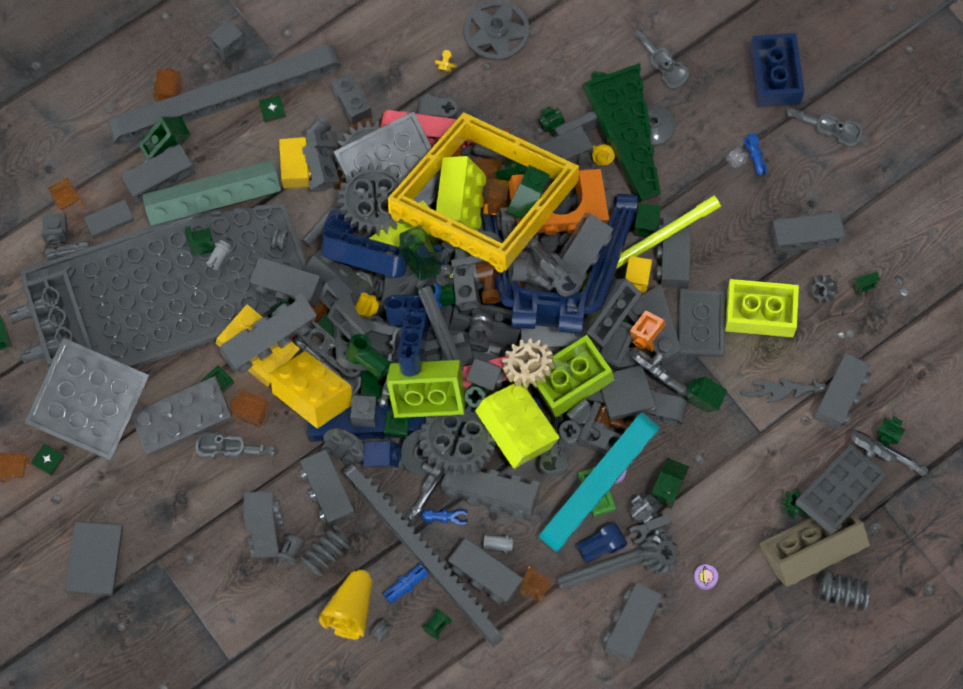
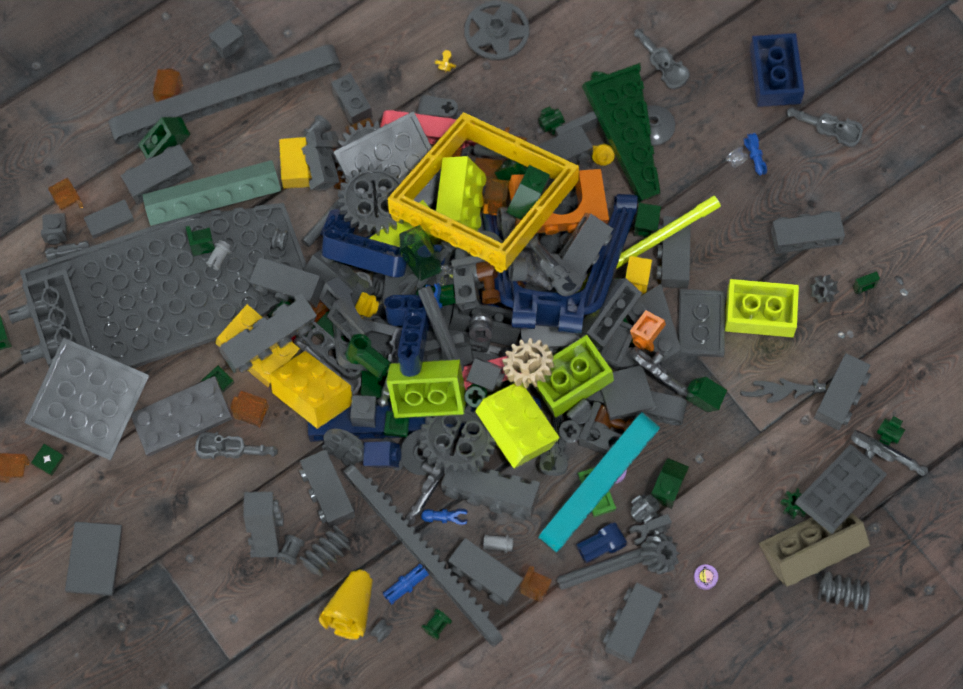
dark green tile [259,95,286,123] -> none

